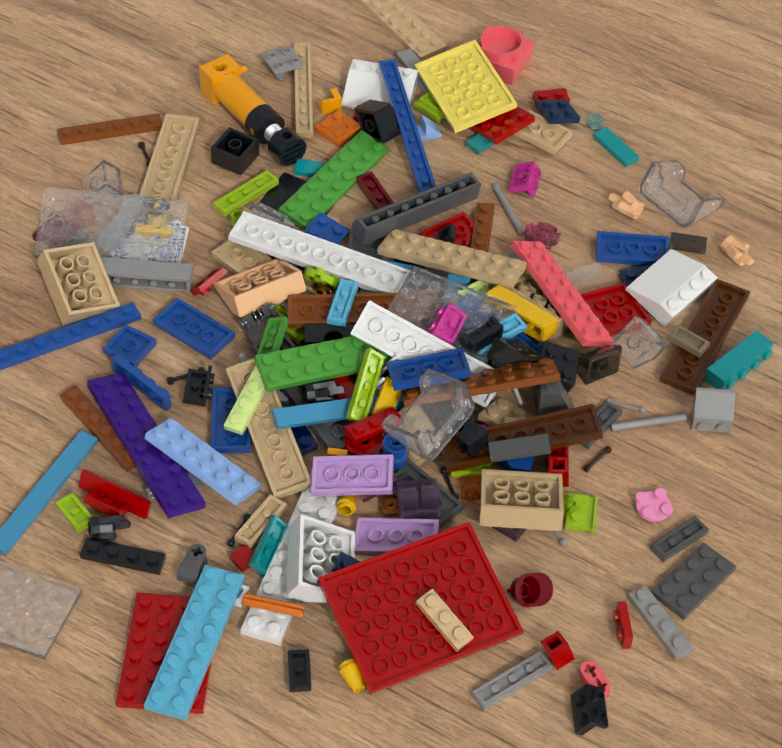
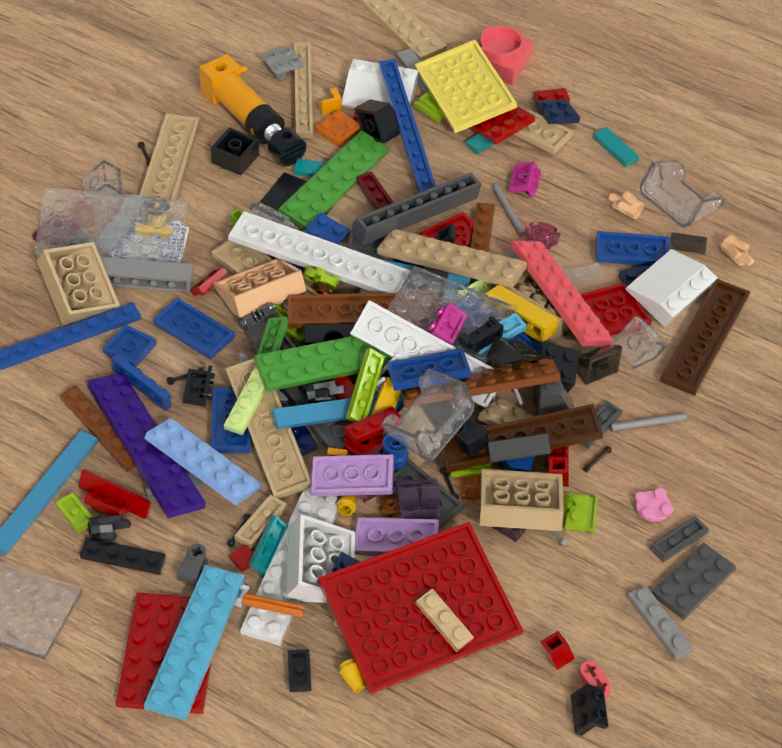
dark orange plate [57,113,162,145] -> none
lime plate [213,170,279,217] -> none
medium azure tile [327,279,359,327] -> none
light blue slope [417,115,442,141] -> none
light grey tile [471,651,553,711] -> none
dark red piece [507,572,553,607] -> none
clear light blue plate [586,114,603,129] -> none
light grey hinge [607,398,646,414] -> none
red plate [613,601,633,649] -> none
dark tan tile [667,324,710,358] -> none
light grey slope [691,387,736,433] -> none
teal brick [704,330,774,390] -> none

